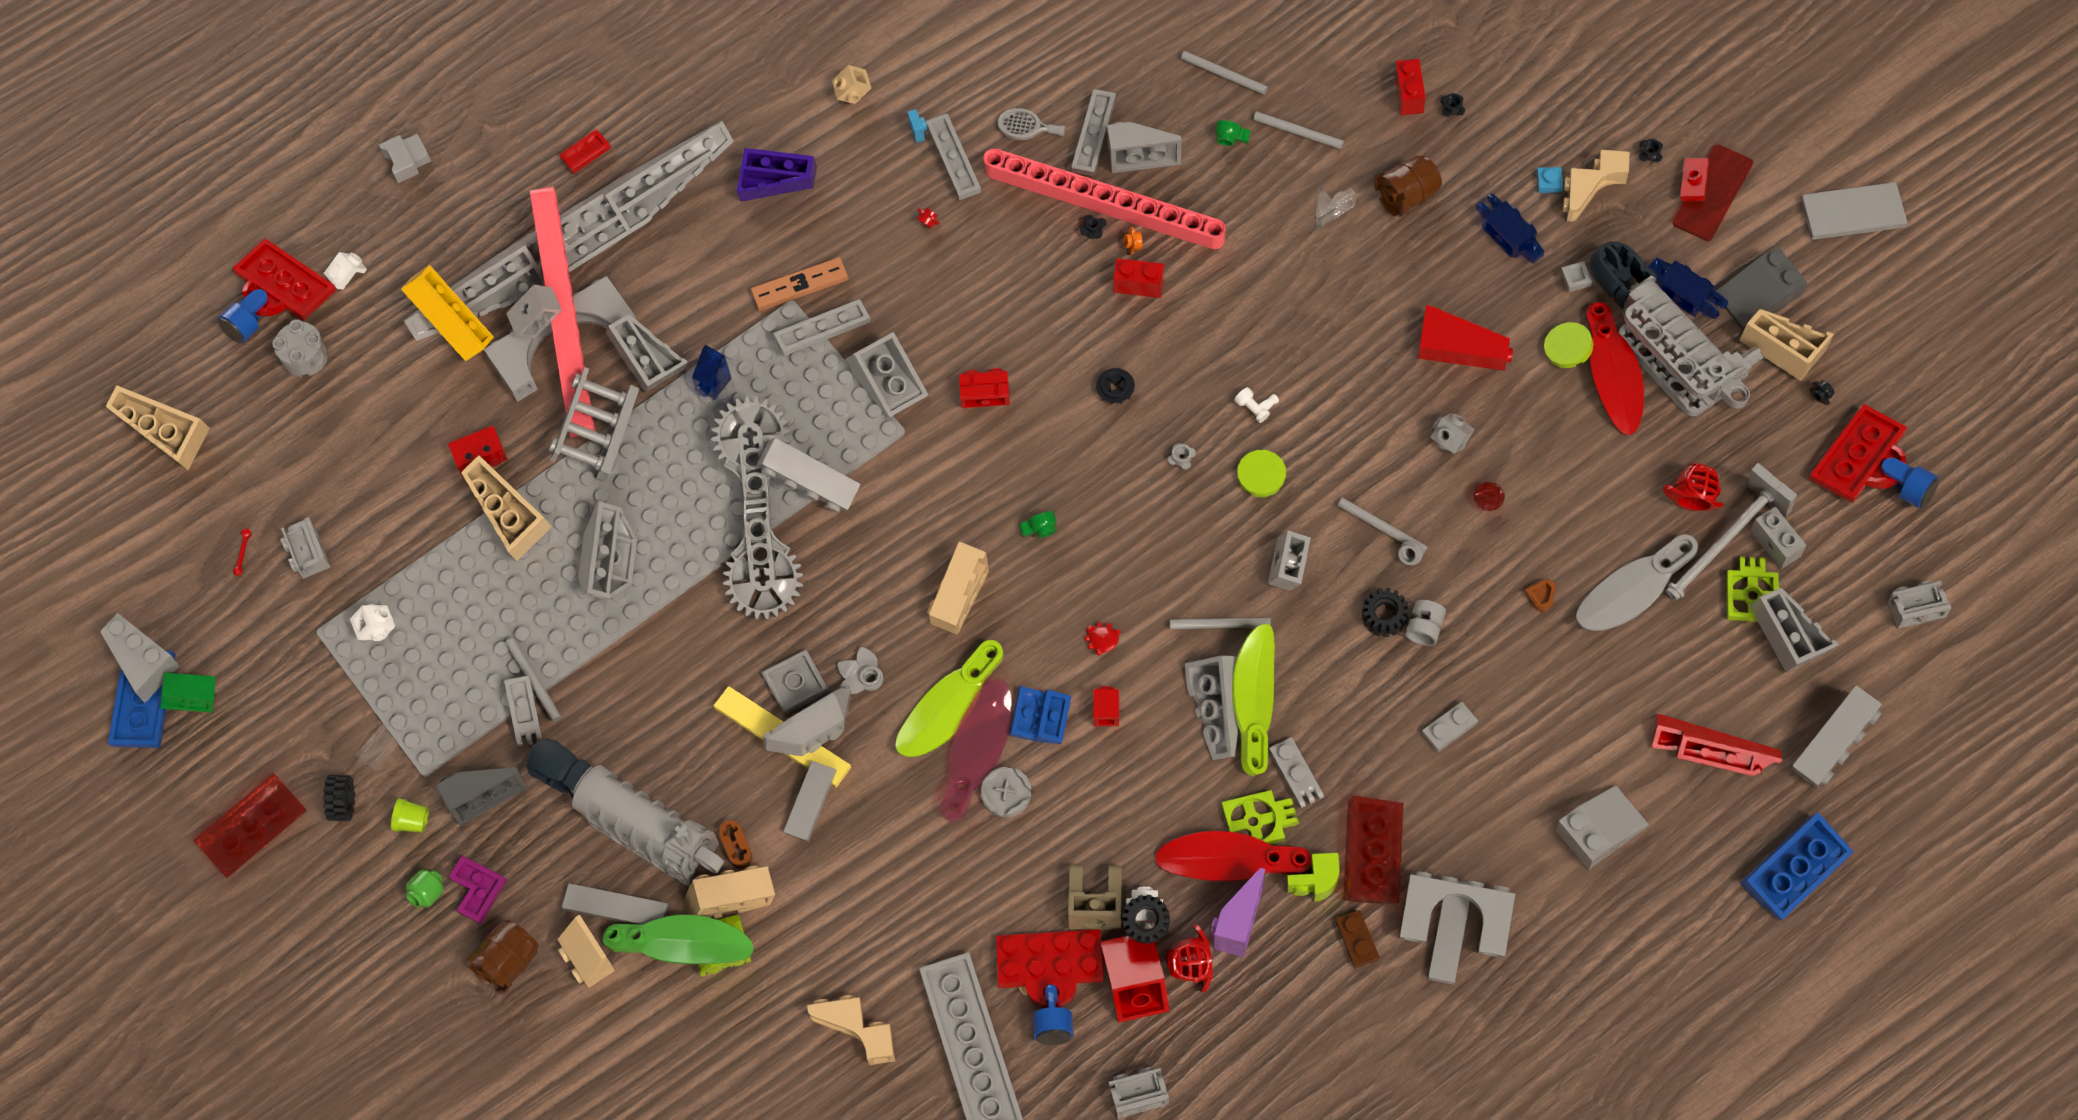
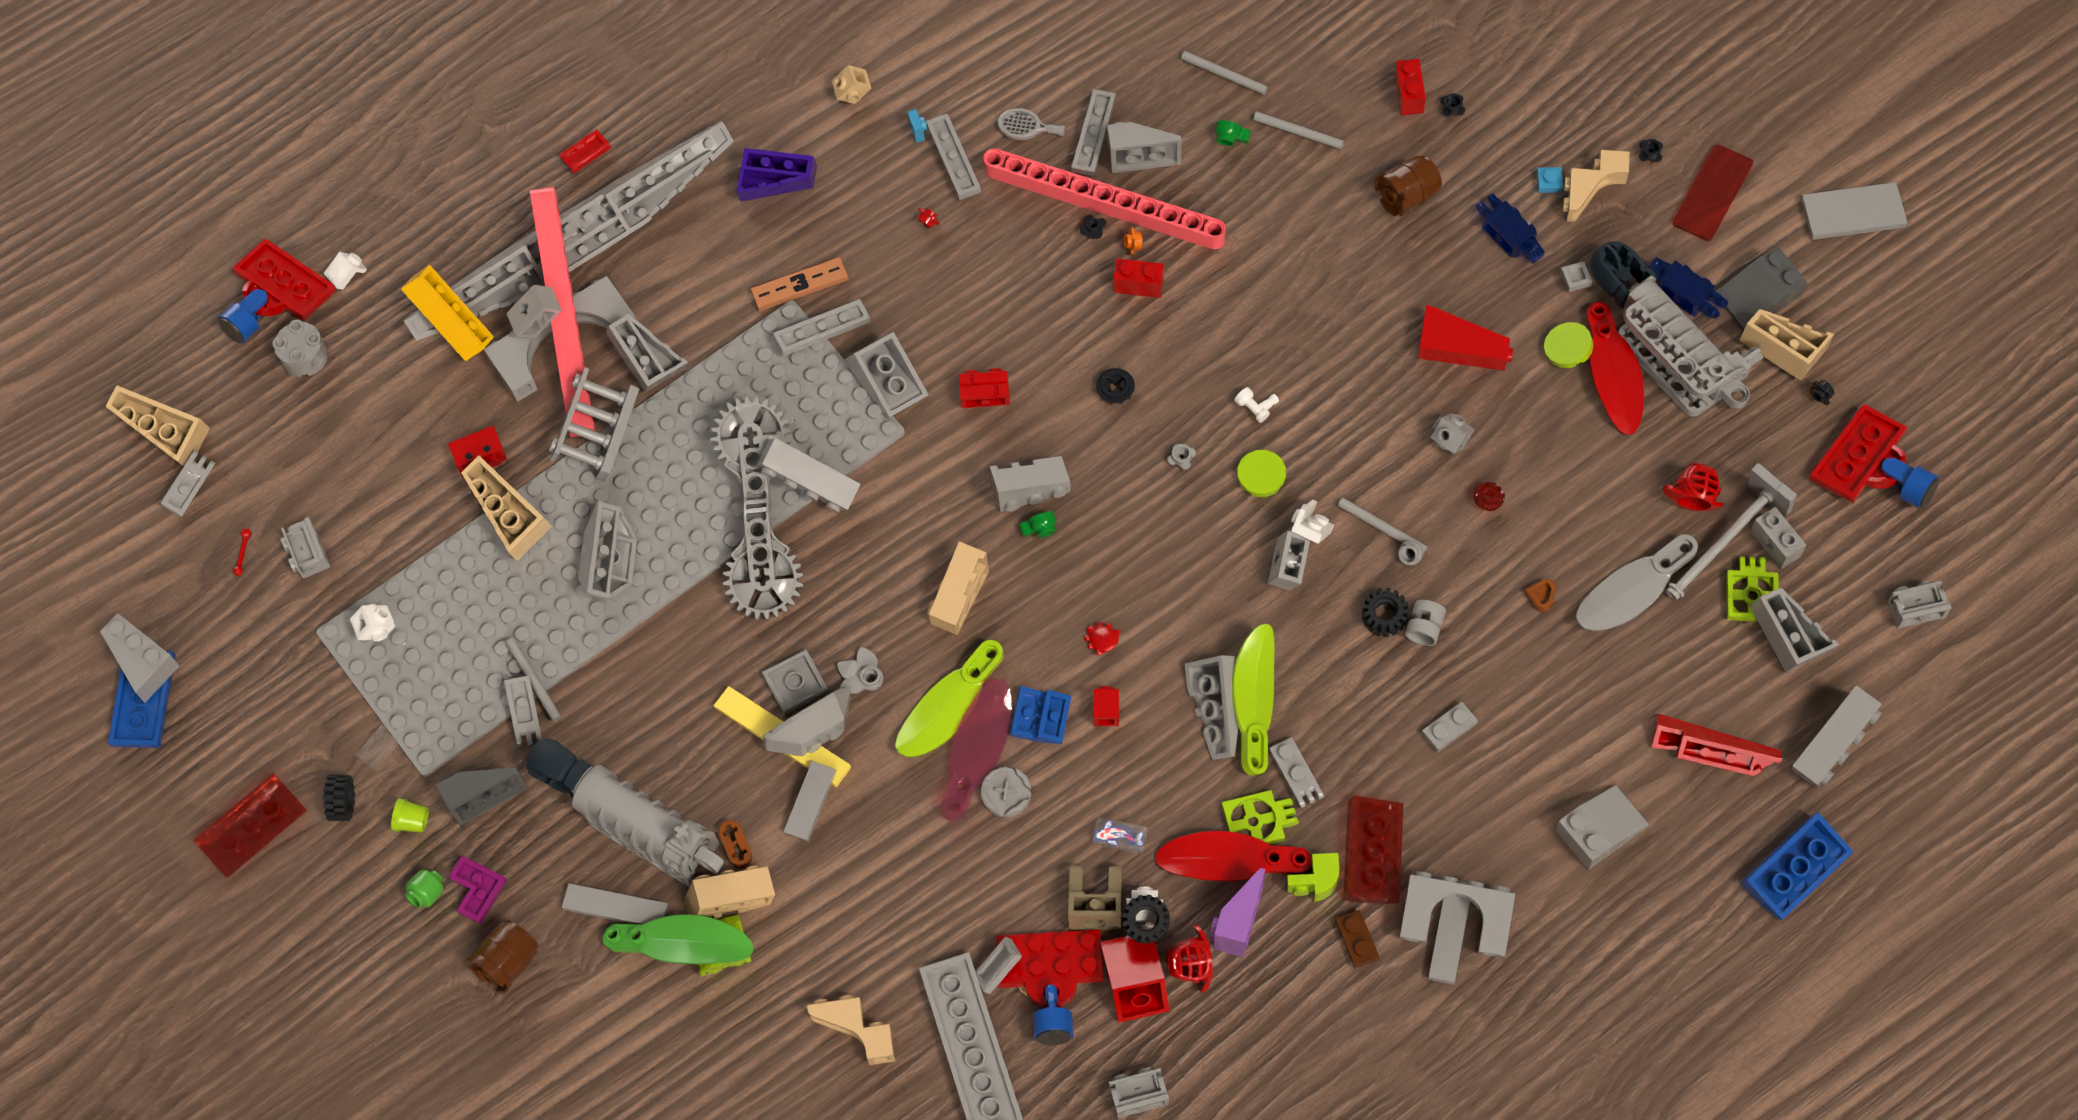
green hinge [160,672,216,713] -> none
light grey piece [379,134,431,183] -> none
tan slope [557,915,615,988] -> none
clear blue slope [692,344,732,400] -> none
light grey bar [1170,618,1271,629] -> none
clear slope [1315,187,1356,230] -> none
plate [1680,158,1710,201] -> none
none -> light grey hinge [159,450,215,517]
none -> light grey tile [976,937,1022,994]
none -> light grey wedge [990,456,1071,512]
none -> tile [1092,817,1148,854]
none -> white bracket [1291,500,1334,544]

